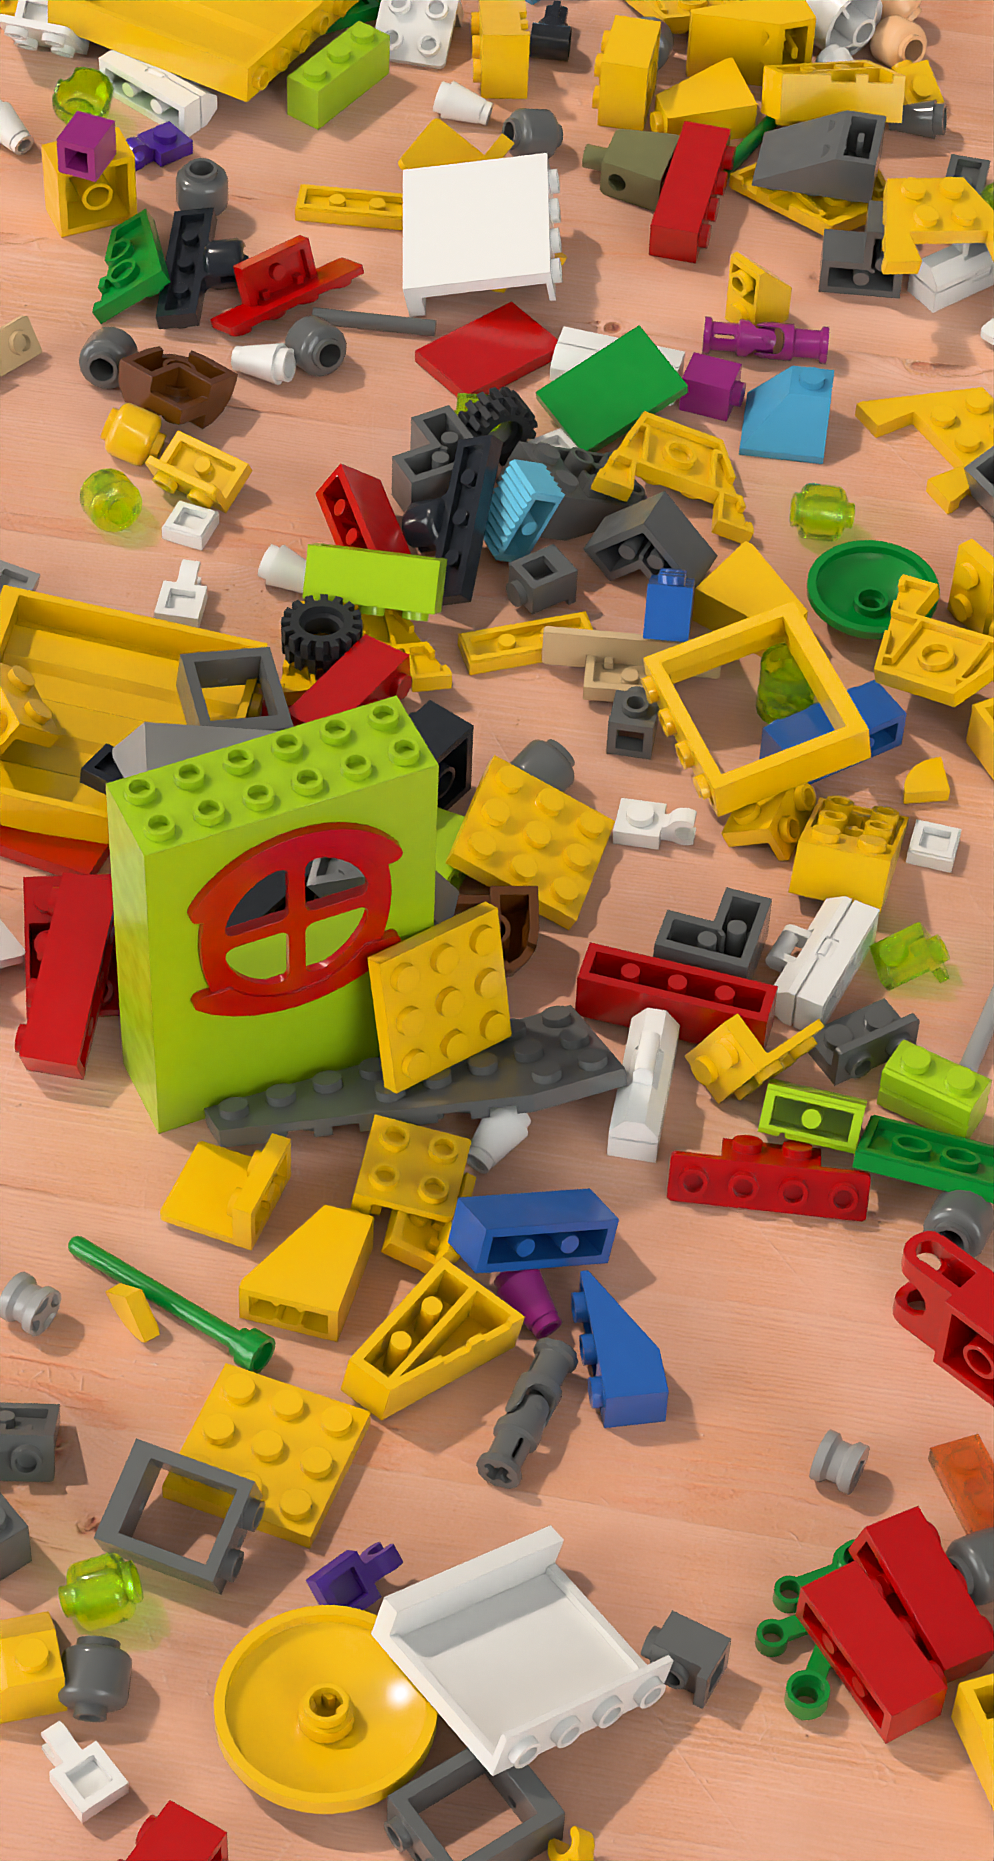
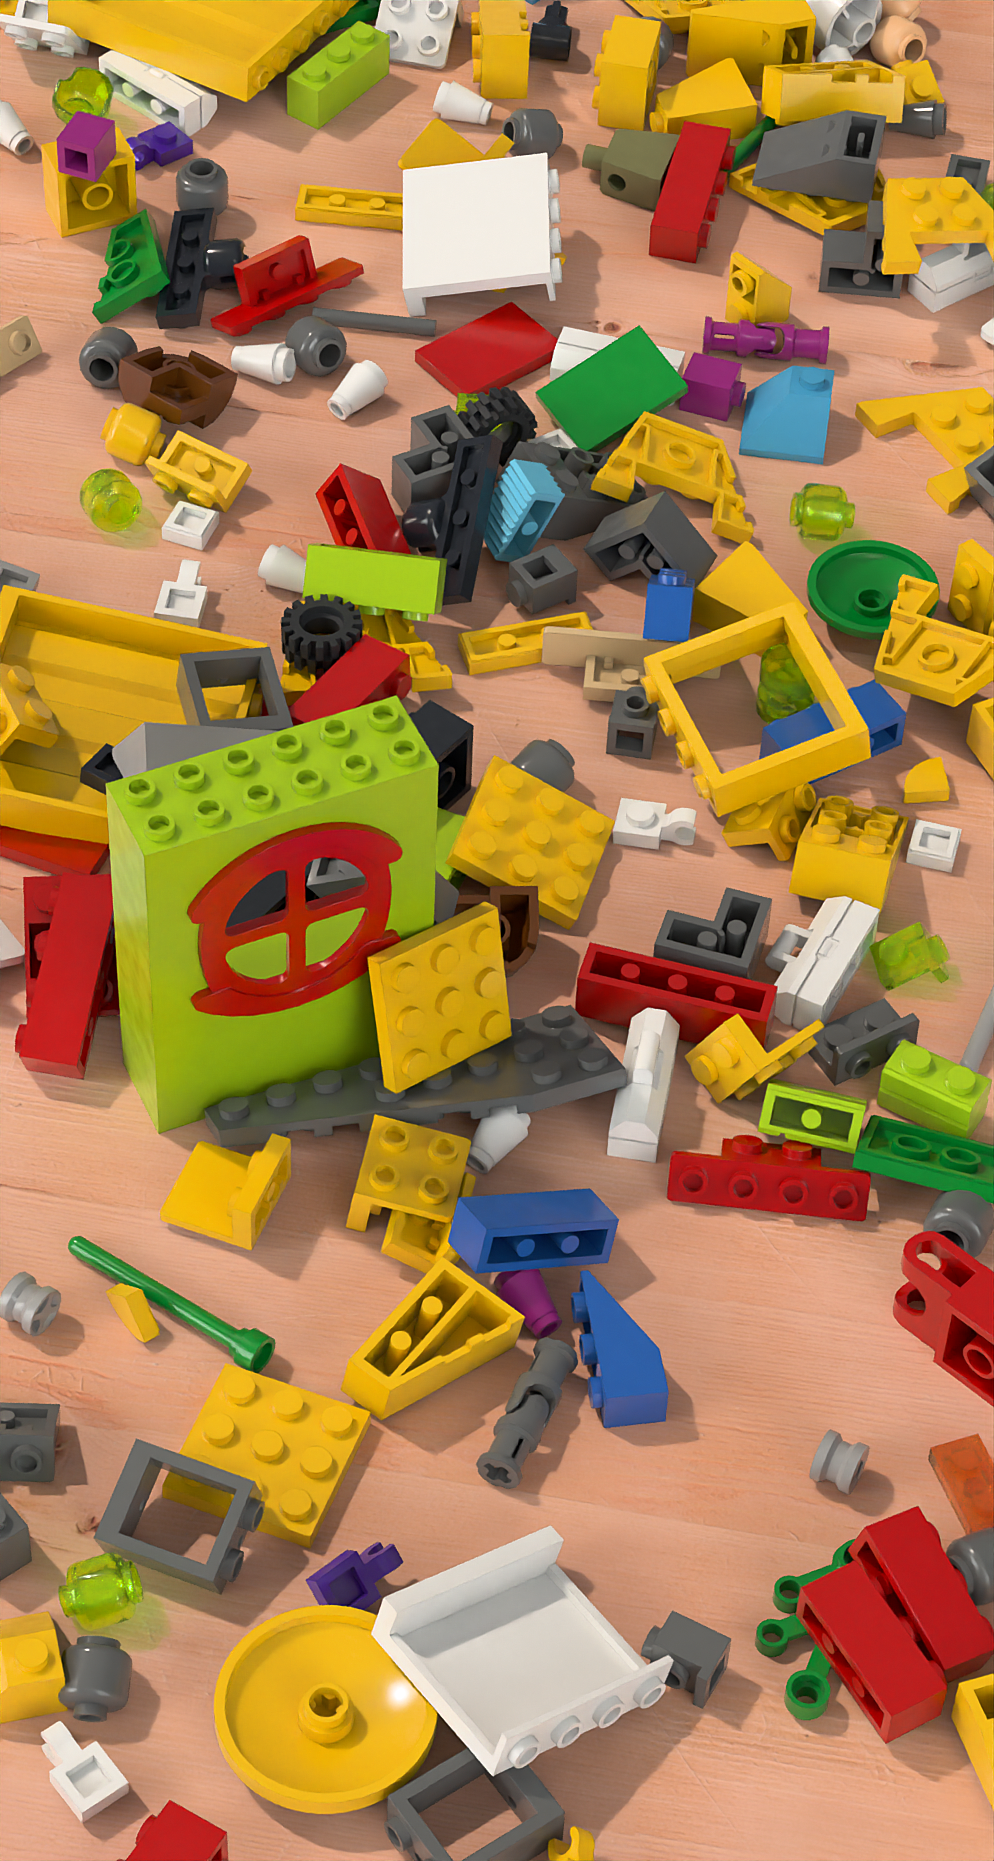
yellow slope [238,1205,374,1342] -> none
none -> white cone [327,360,388,420]

